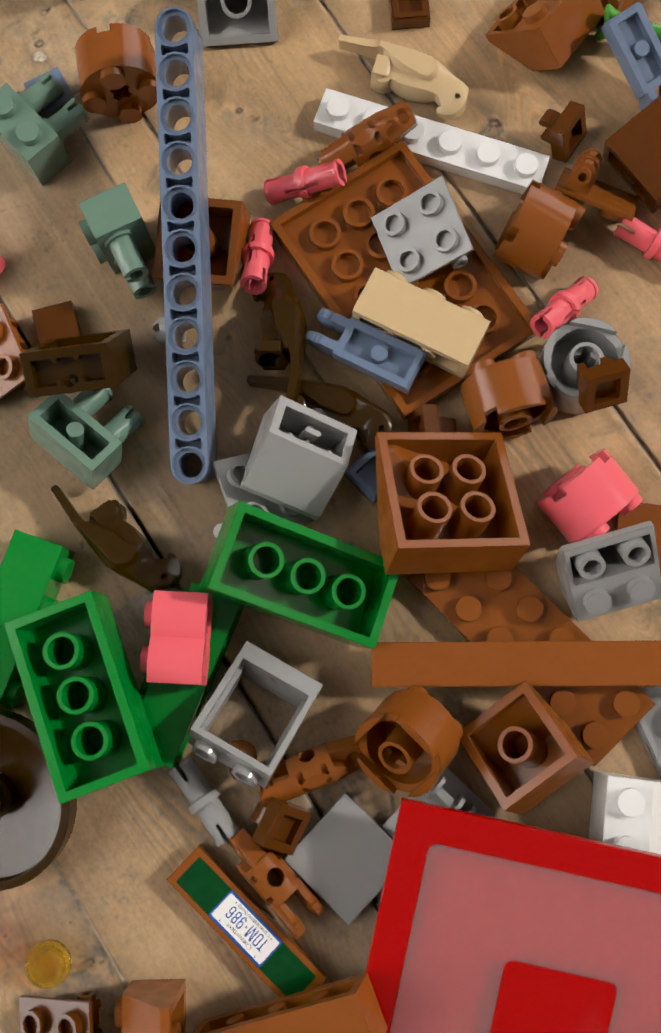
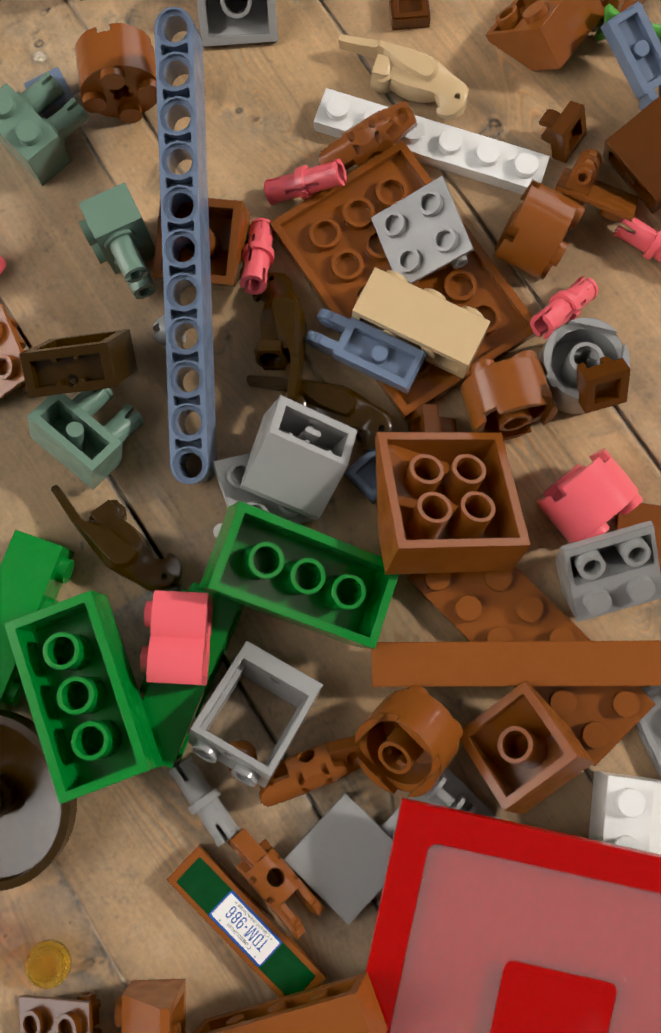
reddish brown tile [32,301,82,344] -> none
reddish brown tile [251,797,312,856] -> none

